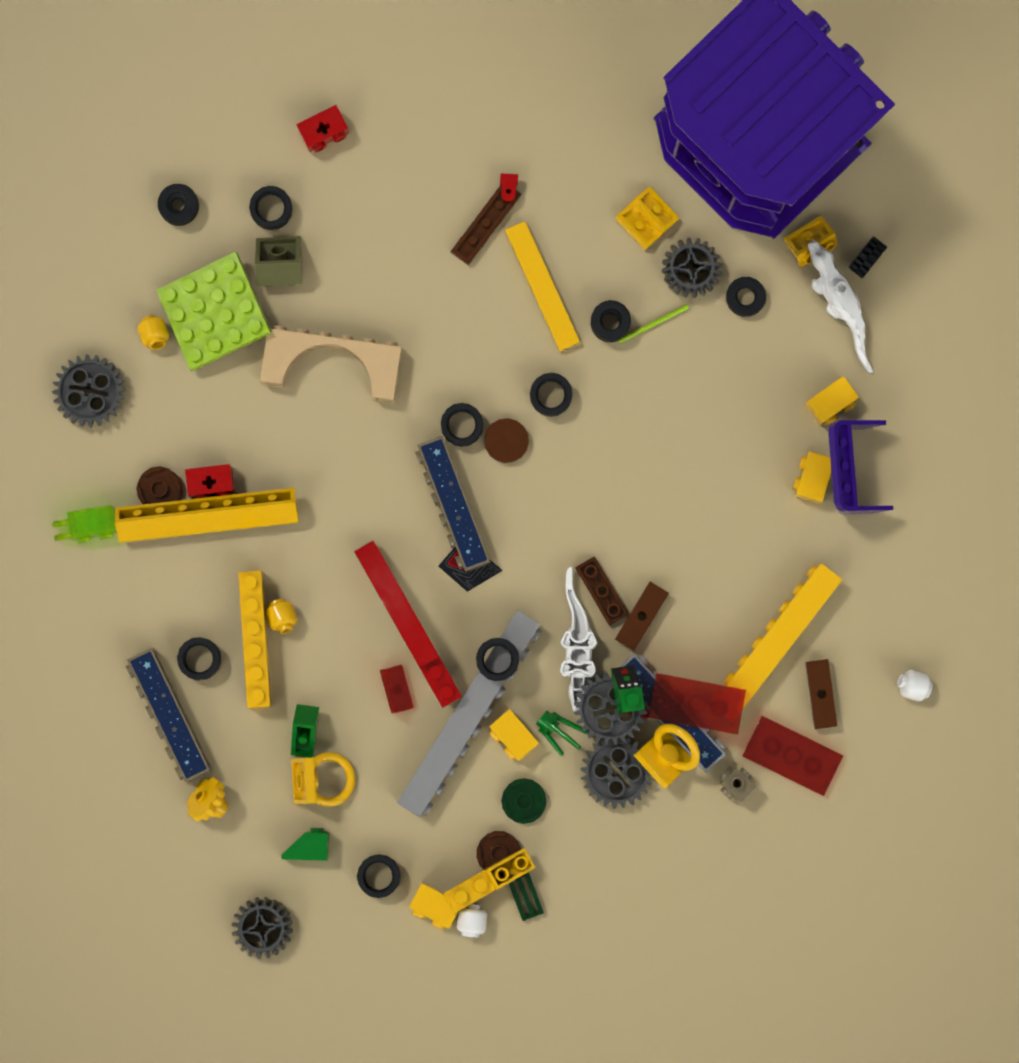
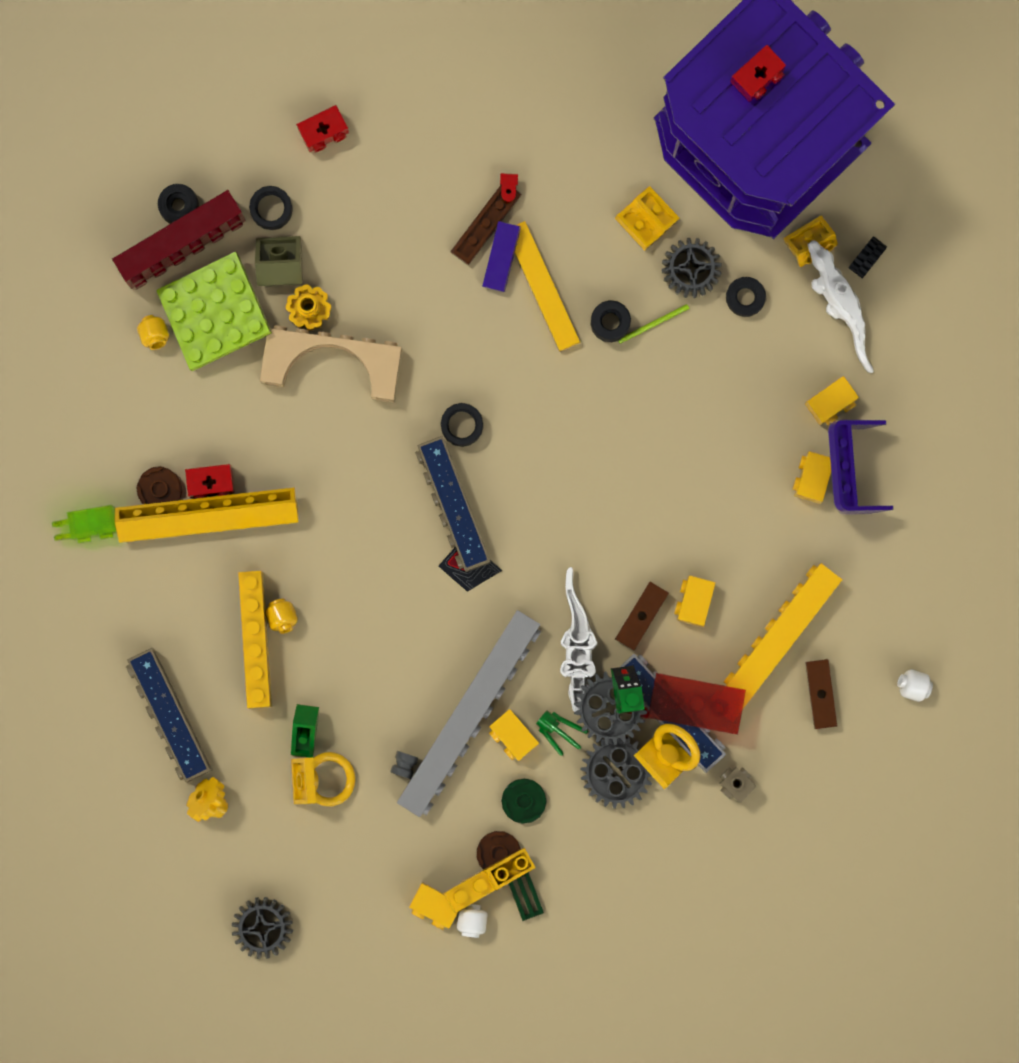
dark grey gear [52,354,126,428] -> none
black tyre [177,637,221,681] -> none
green slope [281,828,329,861] -> none
red slope [354,540,462,708] -> none
black tyre [357,854,401,898] -> none
clear red panel [380,665,414,714] -> none
black tyre [476,638,519,681] -> none
reddish brown tile [484,418,529,463] -> none
black tyre [530,373,572,417] -> none
reddish brown tile [575,556,629,626] -> none
clear red plate [742,716,843,796] -> none
none -> dark red brick [112,190,246,289]
none -> yellow plant [285,284,332,331]
none -> dark grey wheel [390,751,418,779]
none -> dark purple tile [482,221,521,292]
none -> yellow brick [674,575,716,627]
none -> red brick [730,45,786,102]

